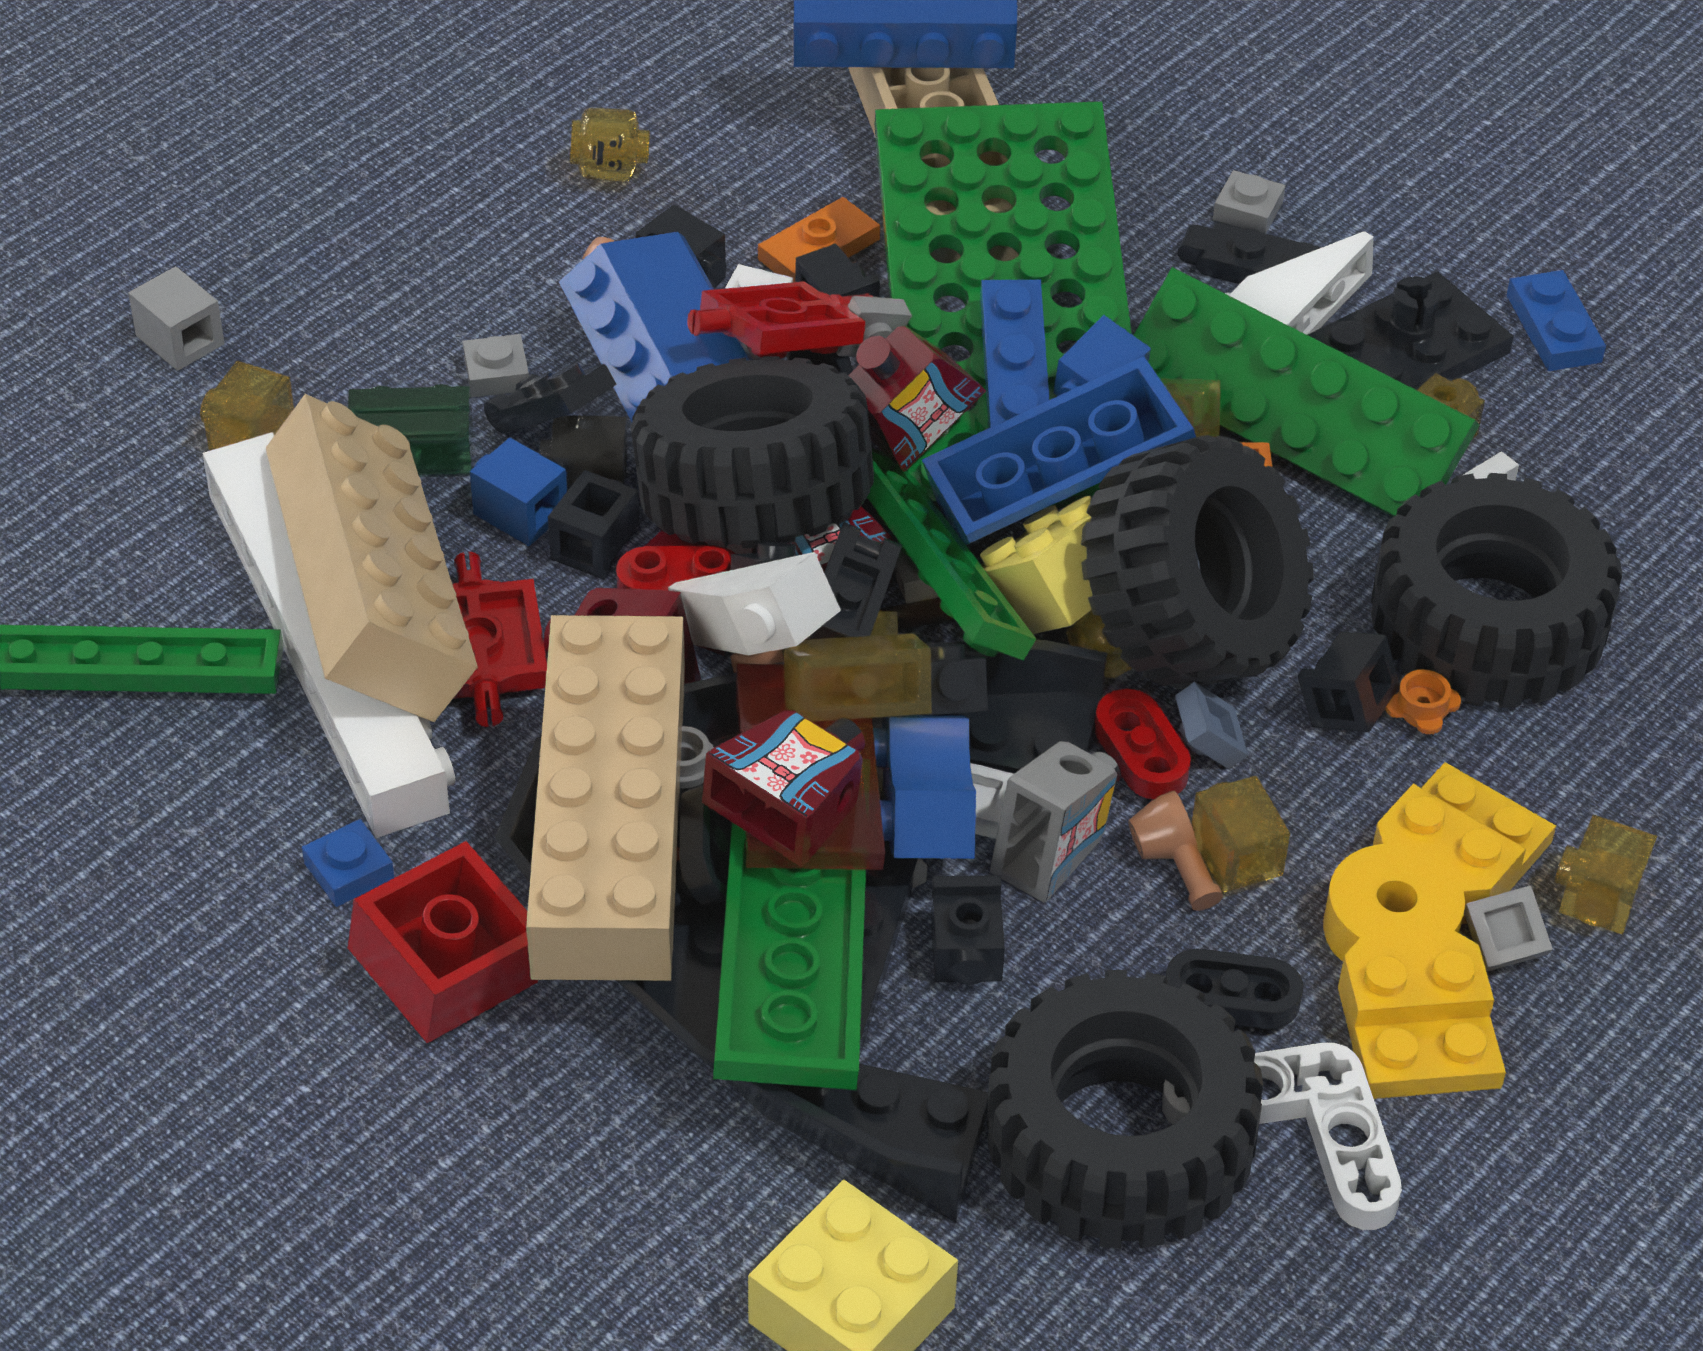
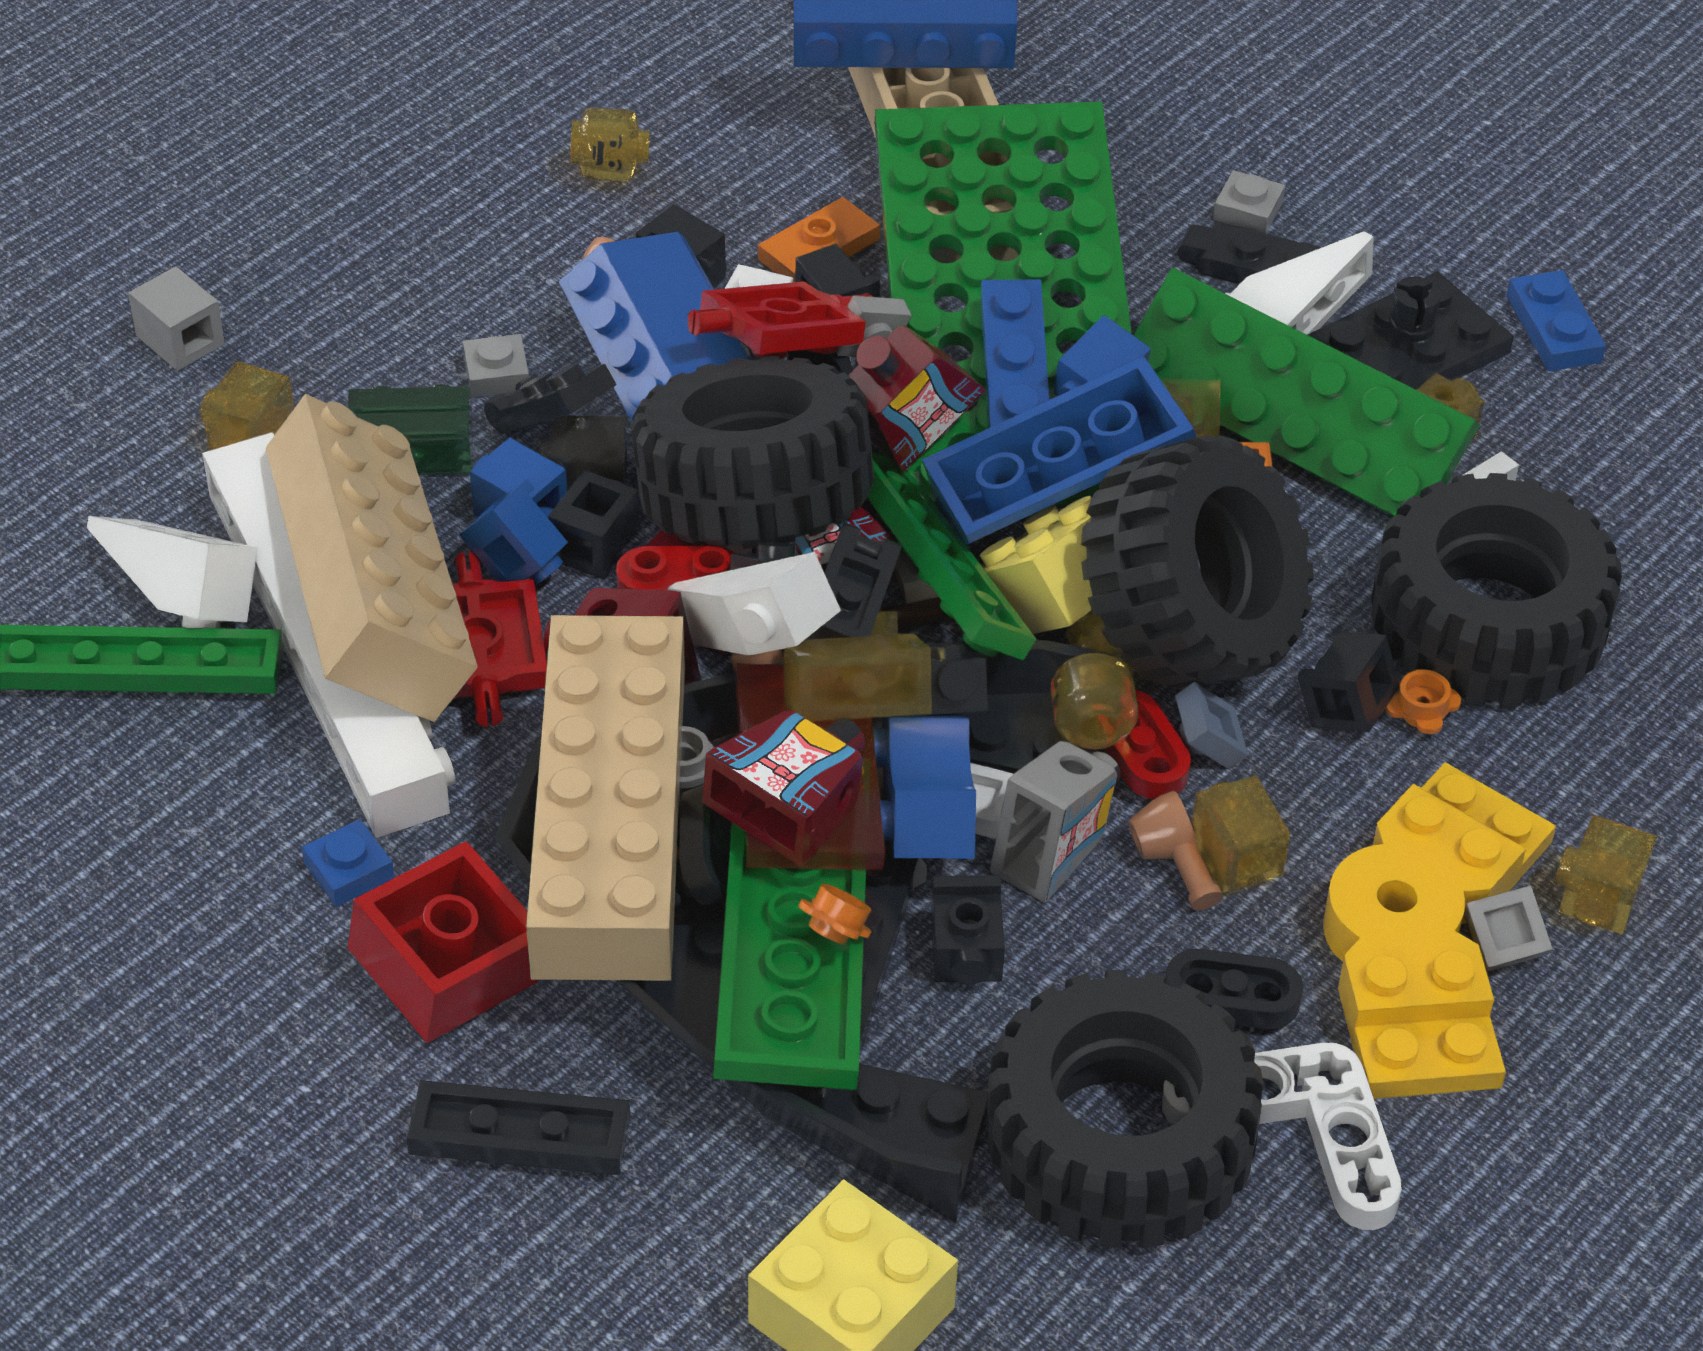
none -> white slope [87,516,257,628]
none -> black plate [407,1080,631,1175]
none -> blue brick [459,479,568,585]
none -> orange plate [798,884,872,944]
none -> clear yellow head [1051,653,1138,749]

